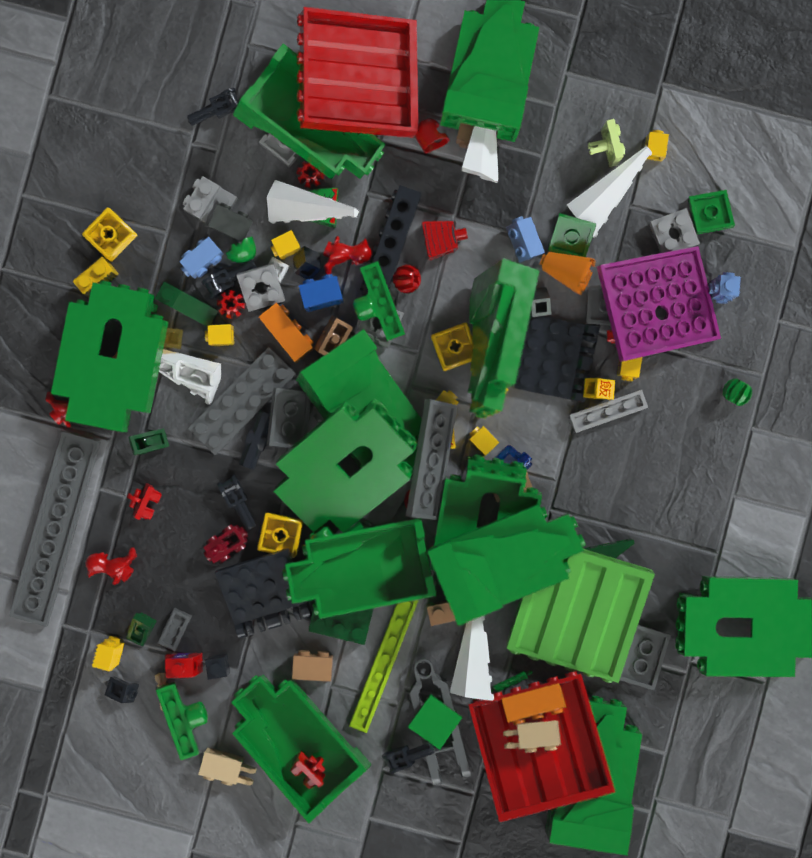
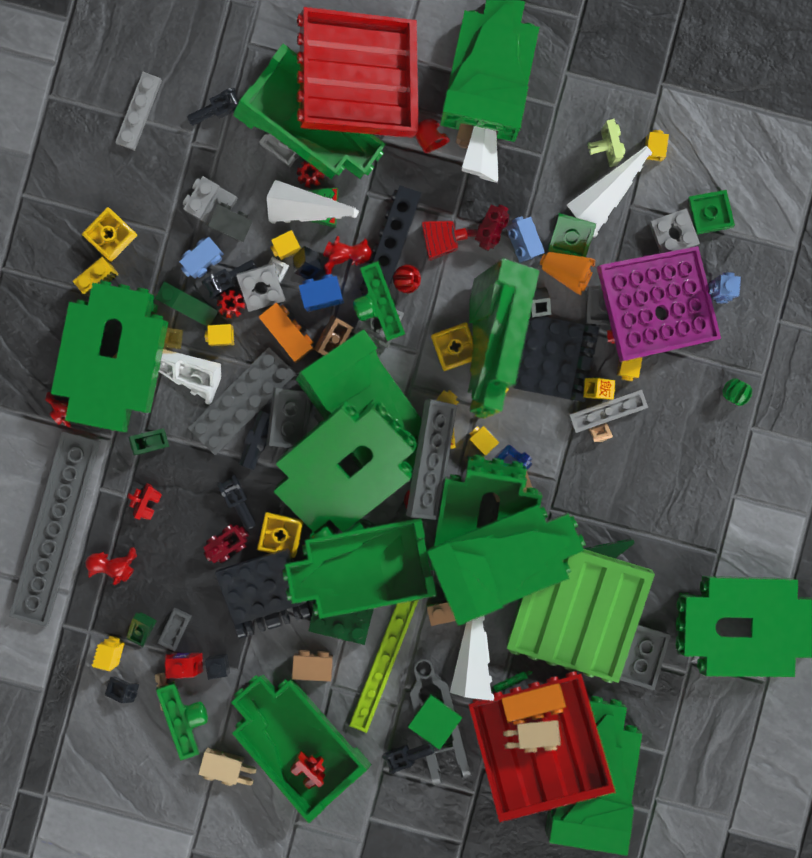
green hair [226,236,256,263] -> none
none -> light grey plate [116,72,162,151]
none -> dark red brick [467,204,509,251]
none -> light nougat slope [589,423,613,442]

